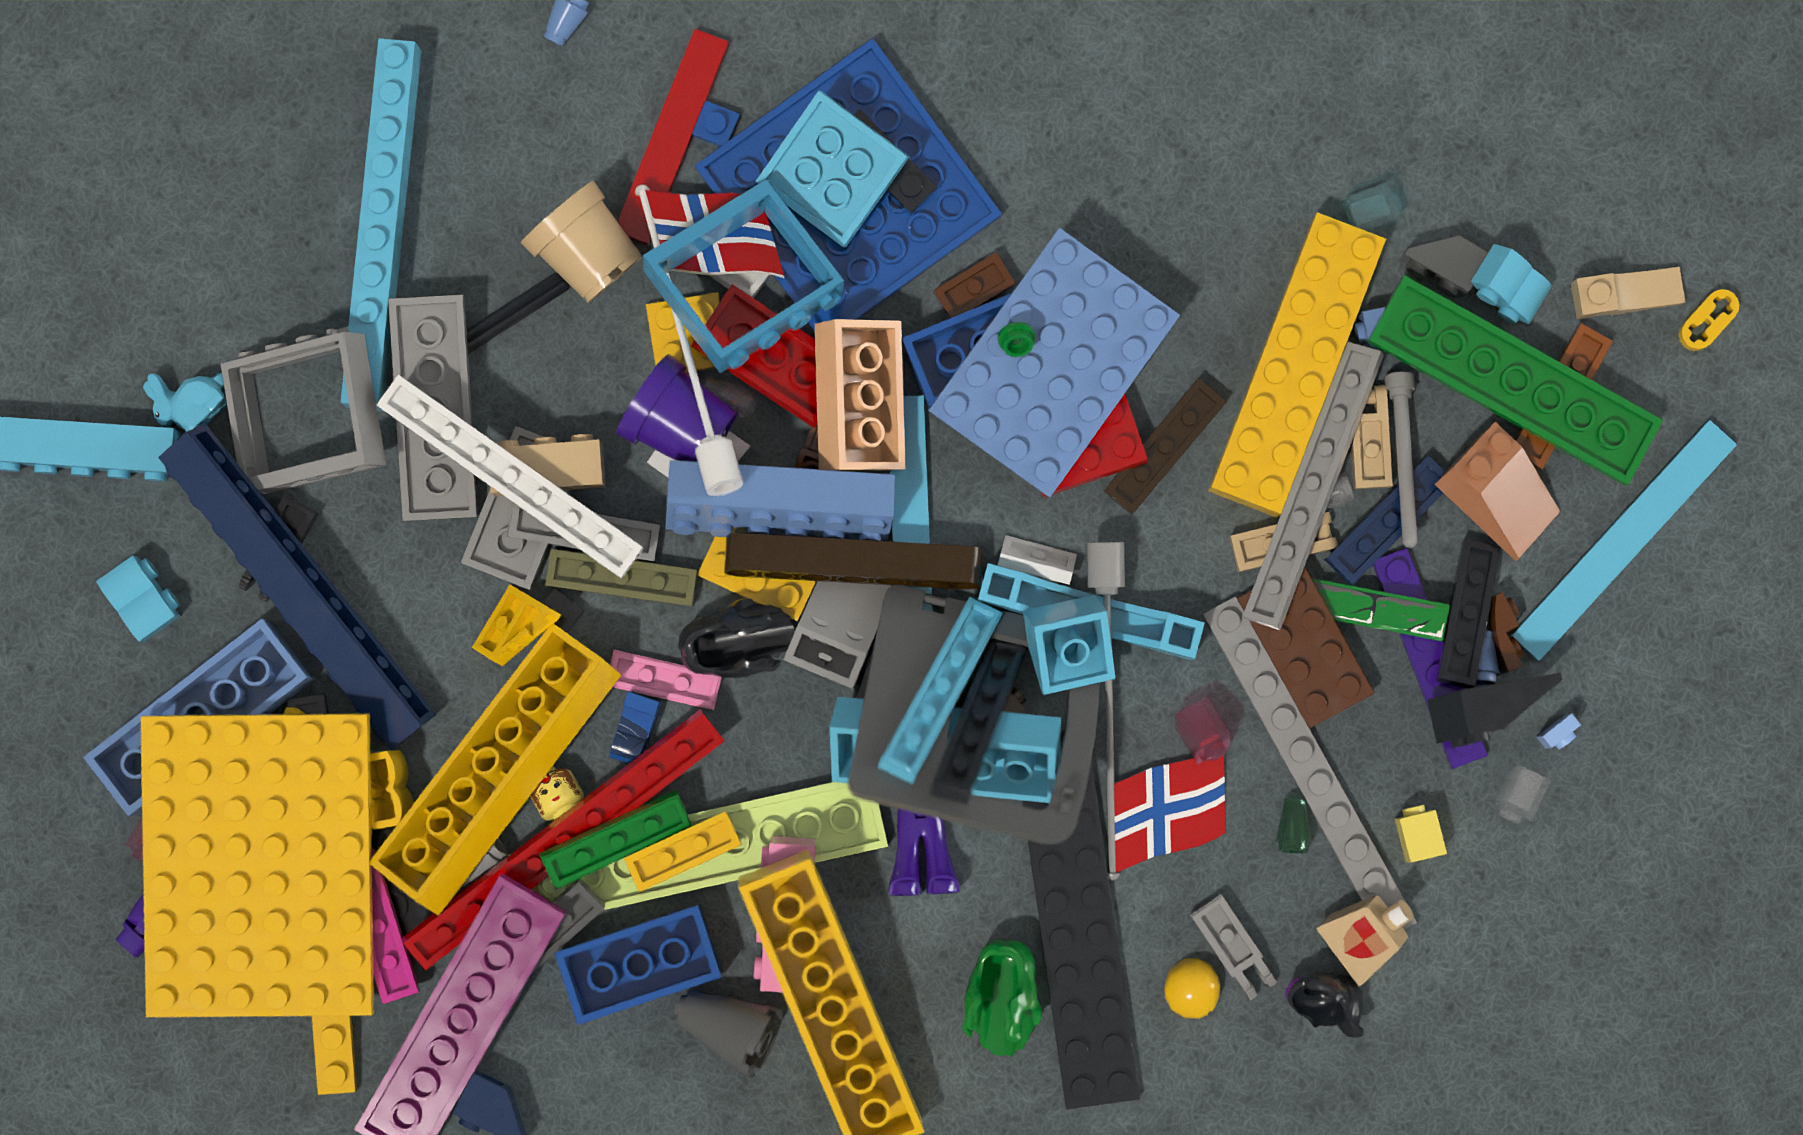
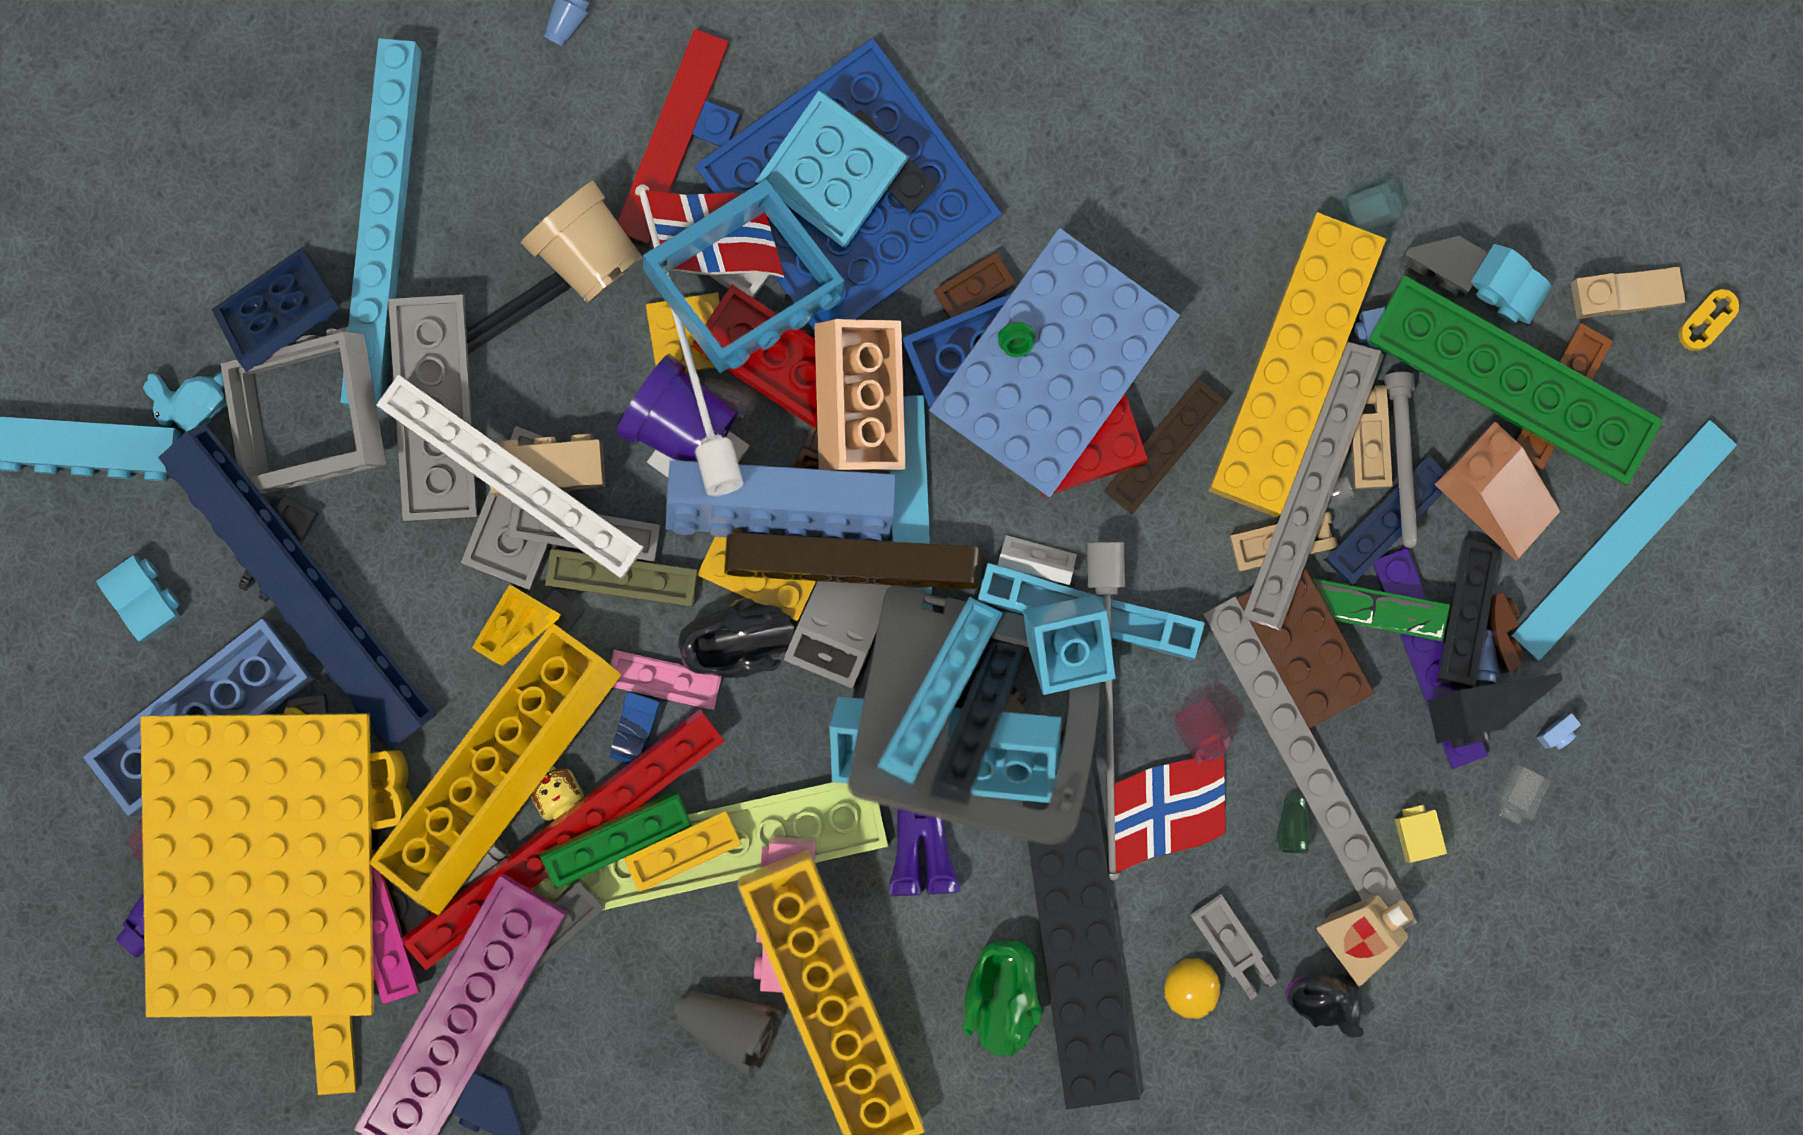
blue brick [555,904,724,1025] -> none
none -> dark blue plate [211,247,339,372]

